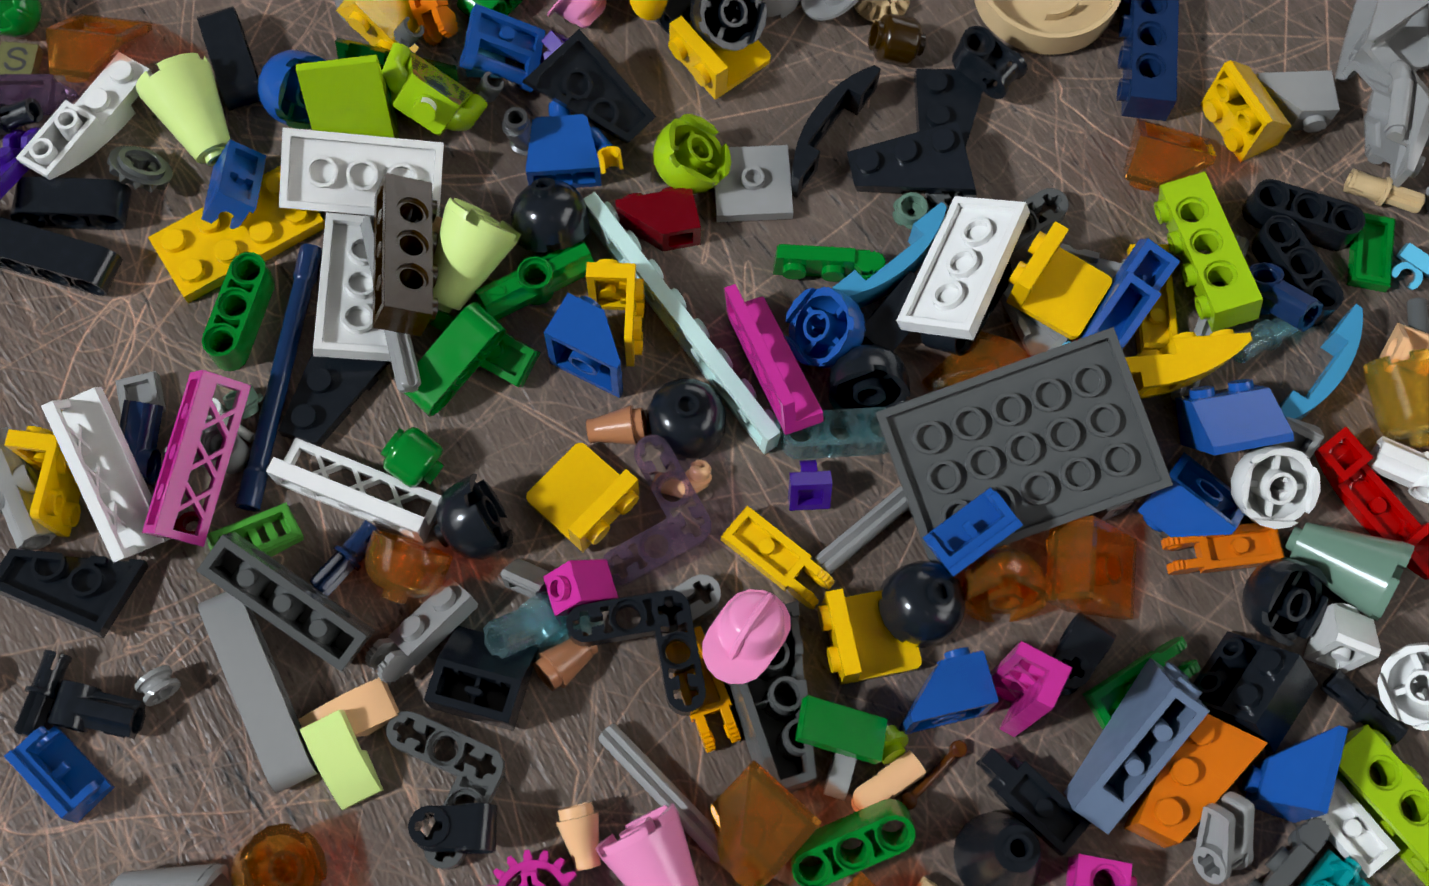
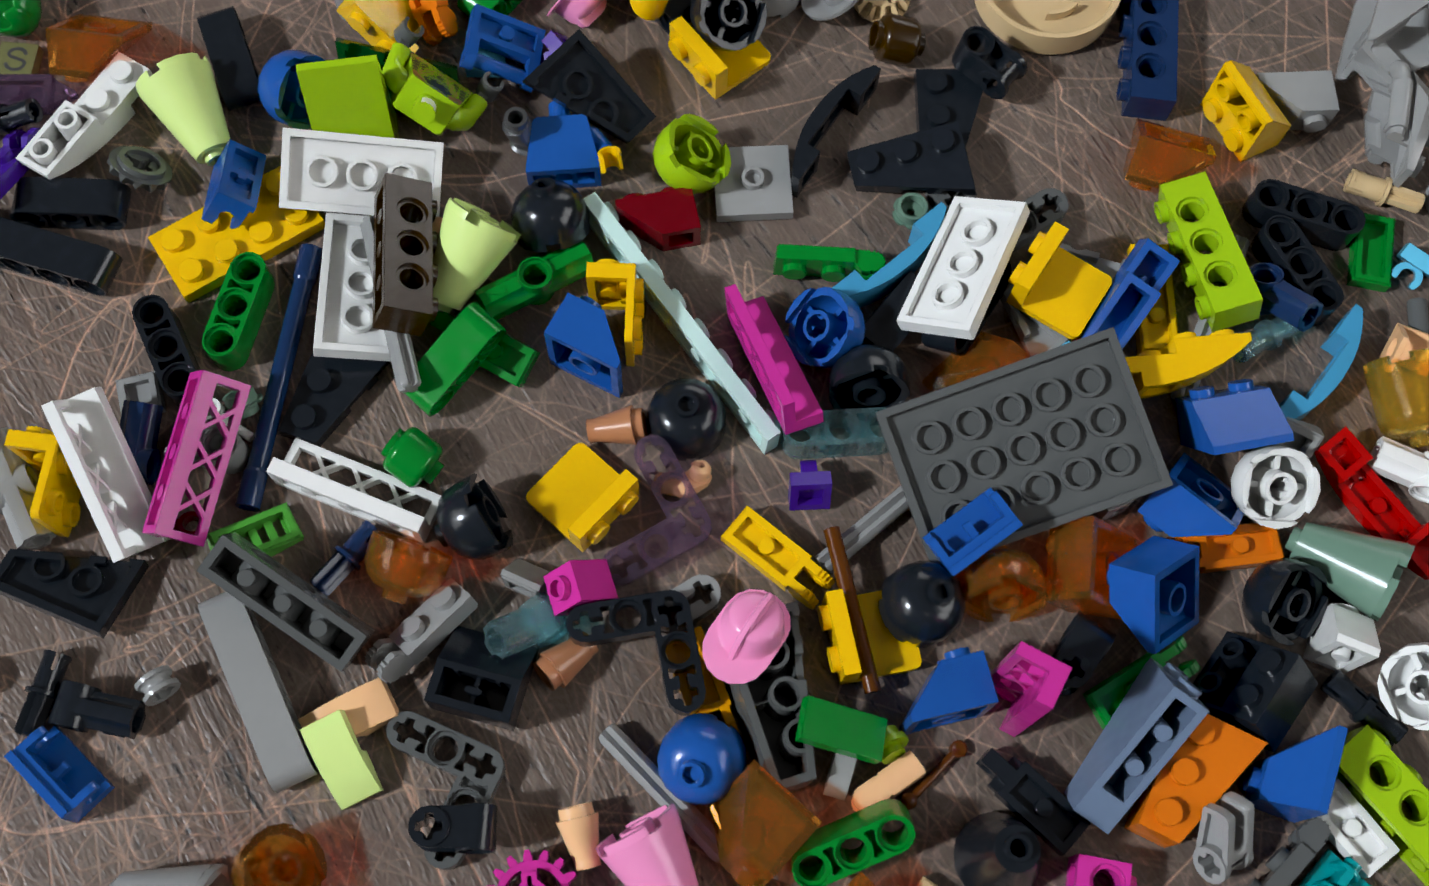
none -> black beam [132,294,201,407]
none -> blue cylinder [657,714,747,805]
none -> reddish brown bar [823,526,882,695]
none -> blue slope [1106,536,1200,654]

